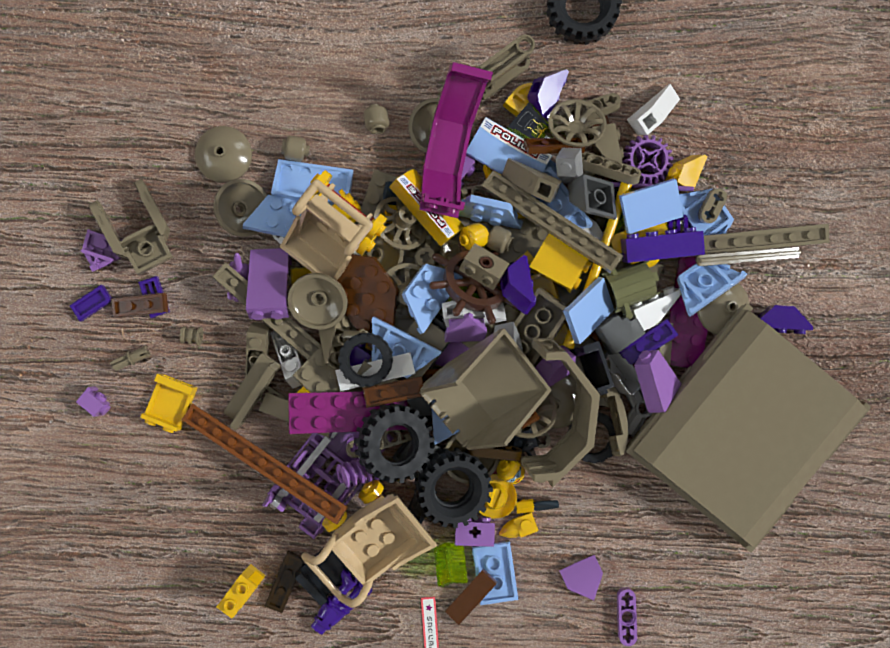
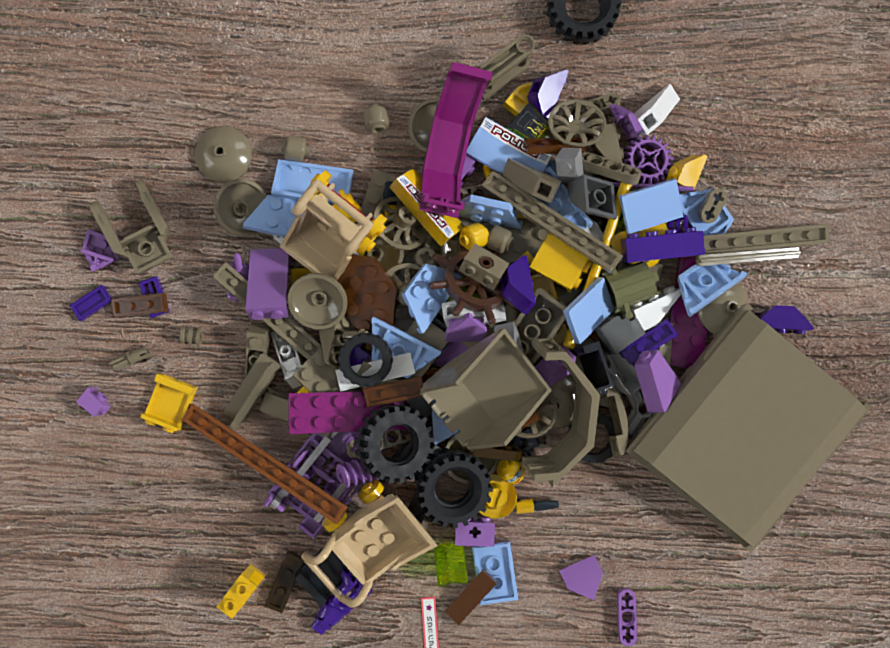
yellow plate [499,512,539,538] -> none
none -> medium lavender slope [609,104,643,141]

